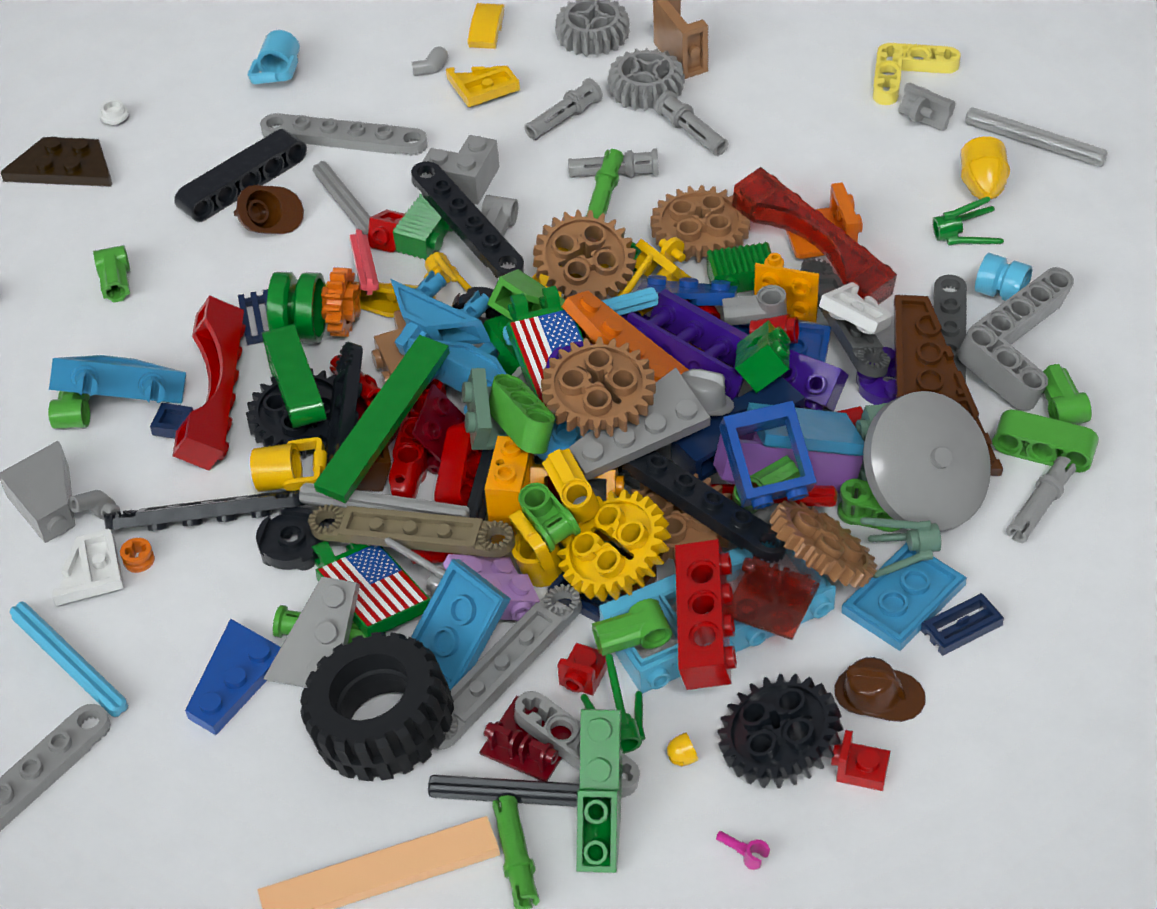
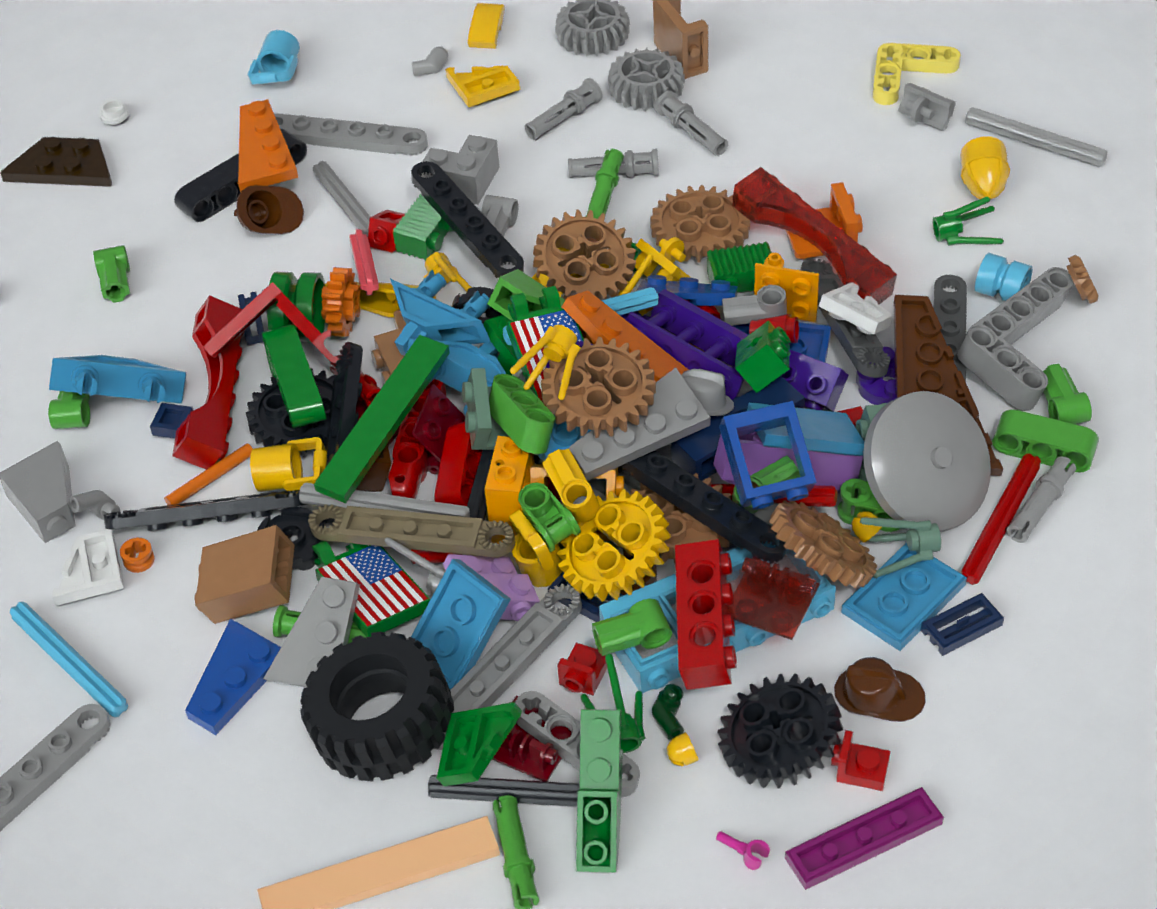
none -> orange bar [164,443,253,505]
none -> medium nougat brick [194,525,295,624]
none -> red hinge [203,282,339,364]
none -> orange wing [238,99,298,192]
none -> green wing [437,702,522,786]
none -> yellow plant [510,325,581,400]
none -> dark green arm [652,684,684,740]
none -> magenta tile [785,787,944,890]
none -> yellow hinge [851,511,882,543]
none -> red axle [961,453,1041,585]
none -> medium nougat gear [1066,255,1099,304]

